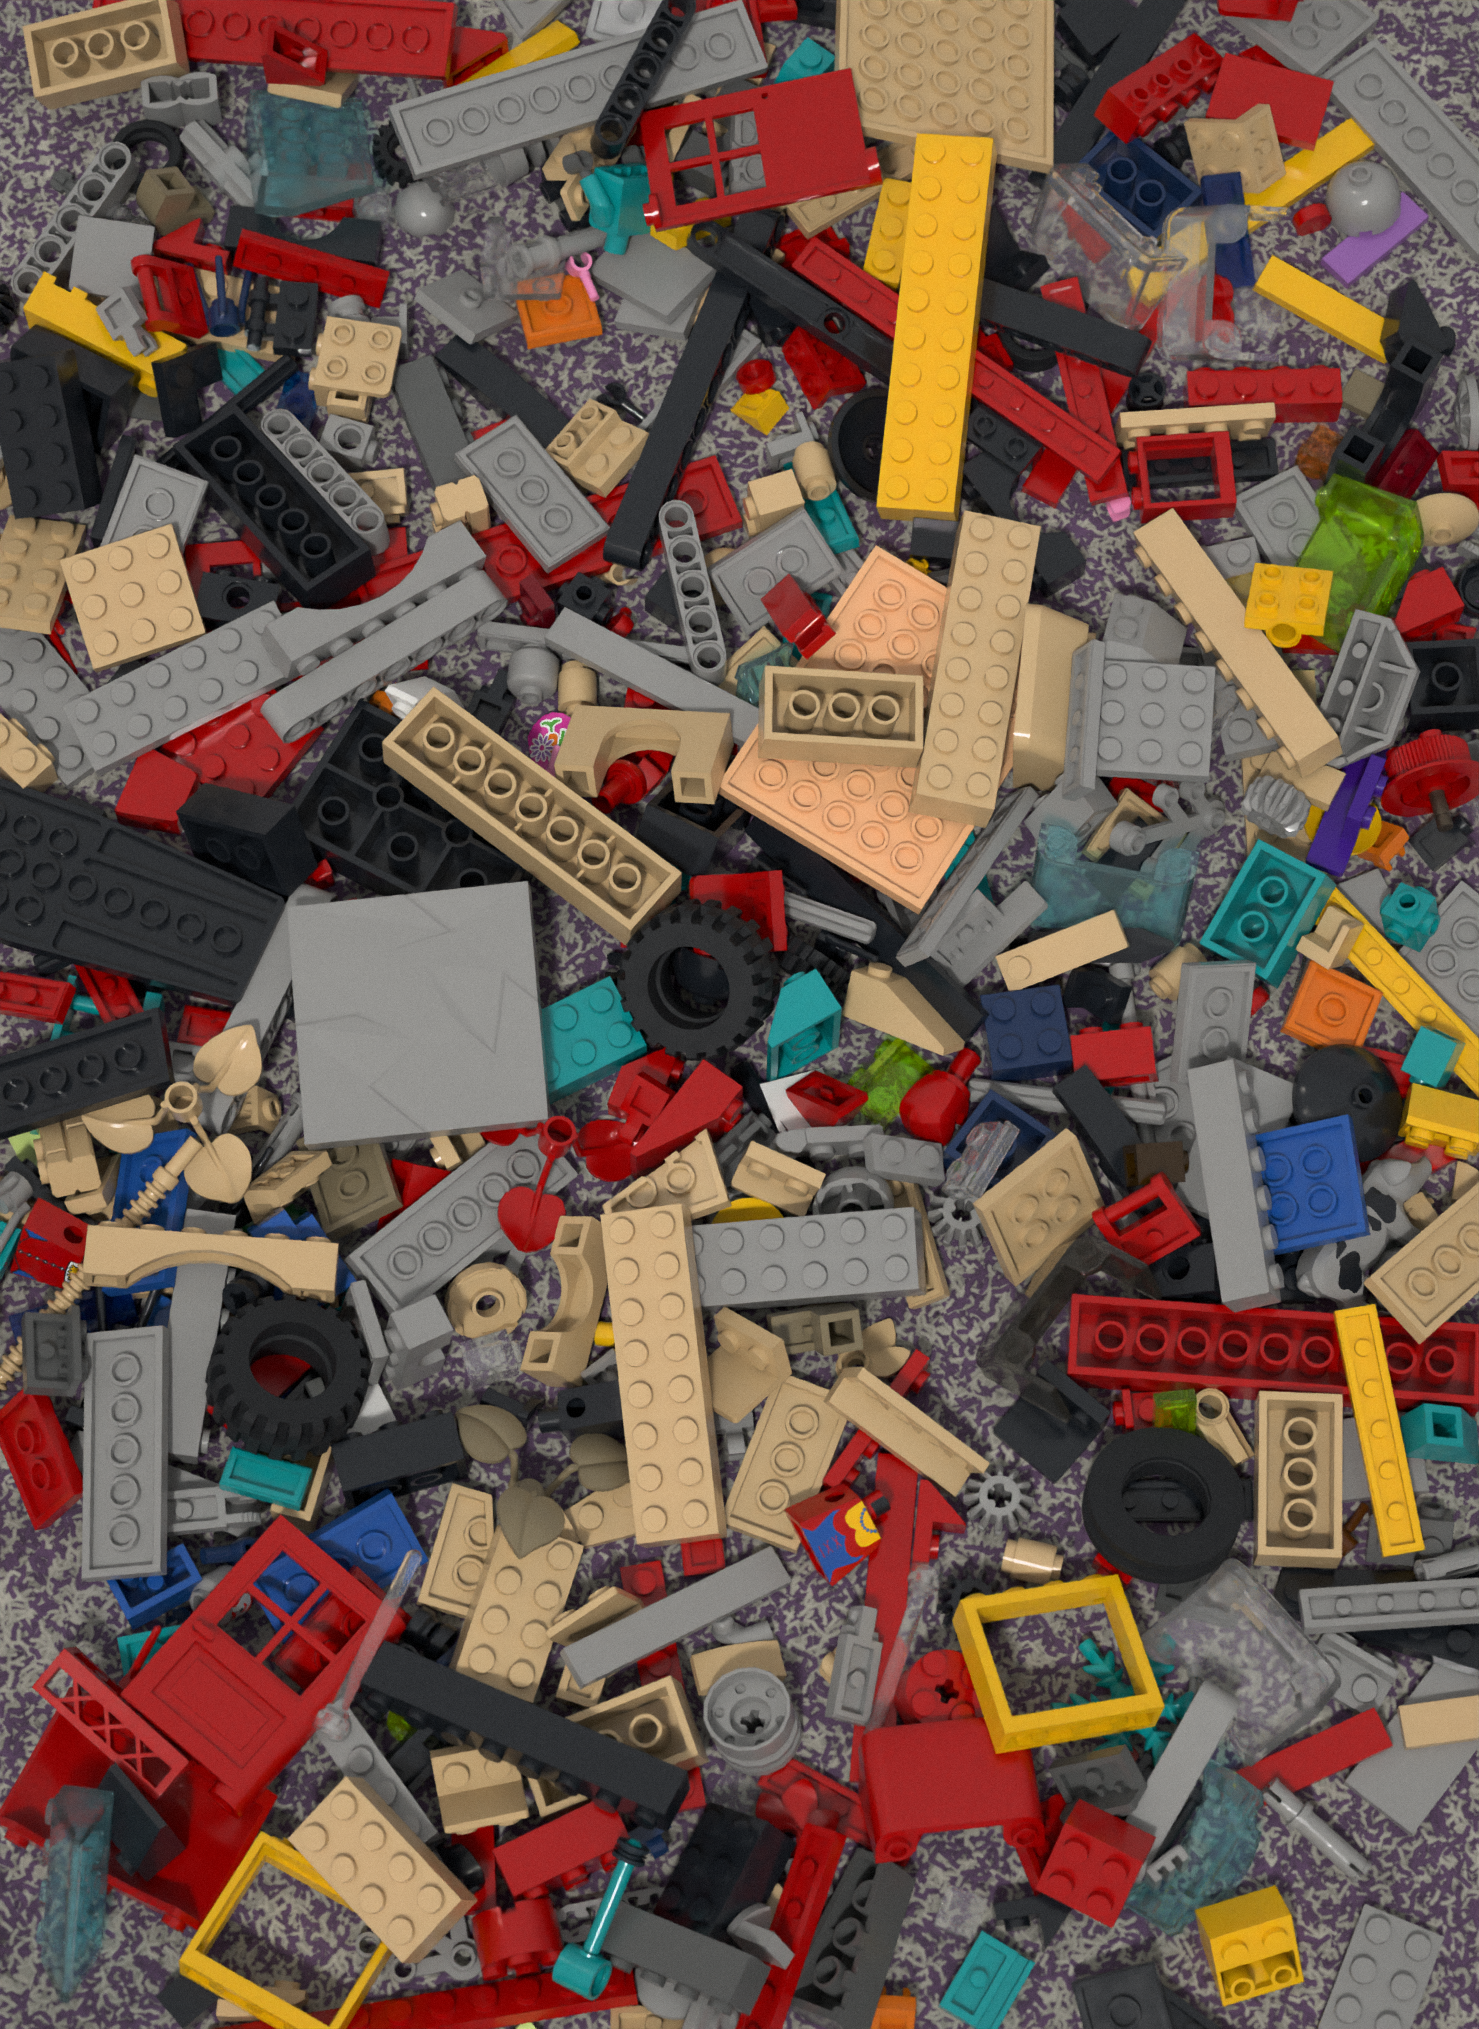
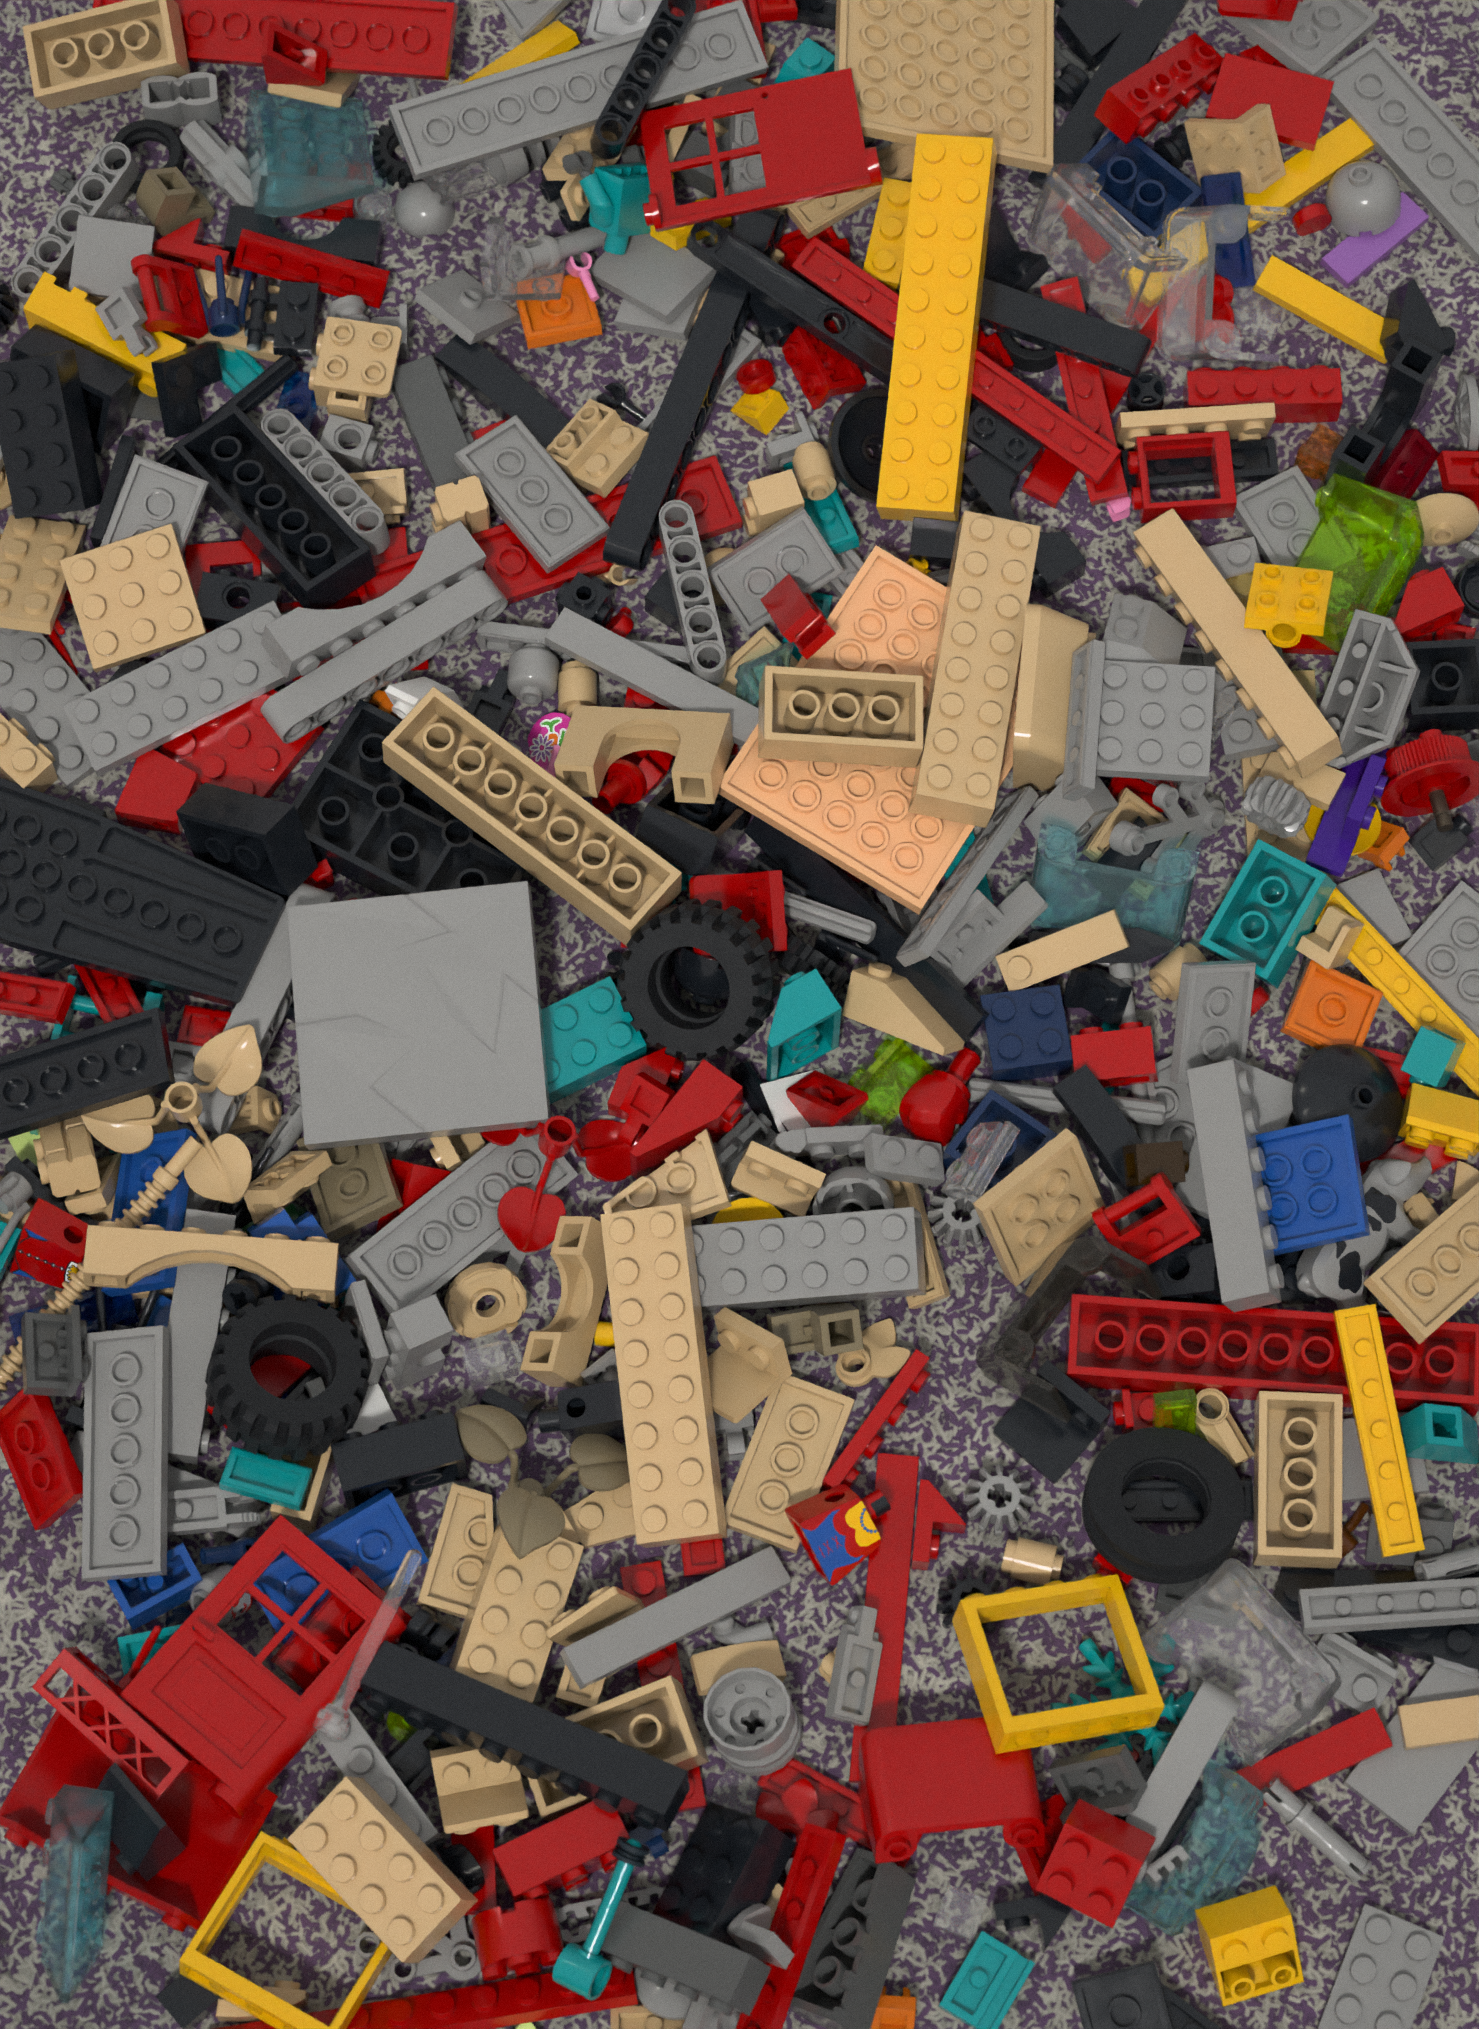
red slope [443,26,509,89] -> none
dark red plate [518,574,556,629] -> none
tan fence [823,1367,990,1497] -> none
clear piece [858,1563,944,1752] -> none
red brick [893,1649,983,1725] -> none
dark tan tile [1342,369,1385,420] -> none
teal brick [1380,882,1441,952] -> none

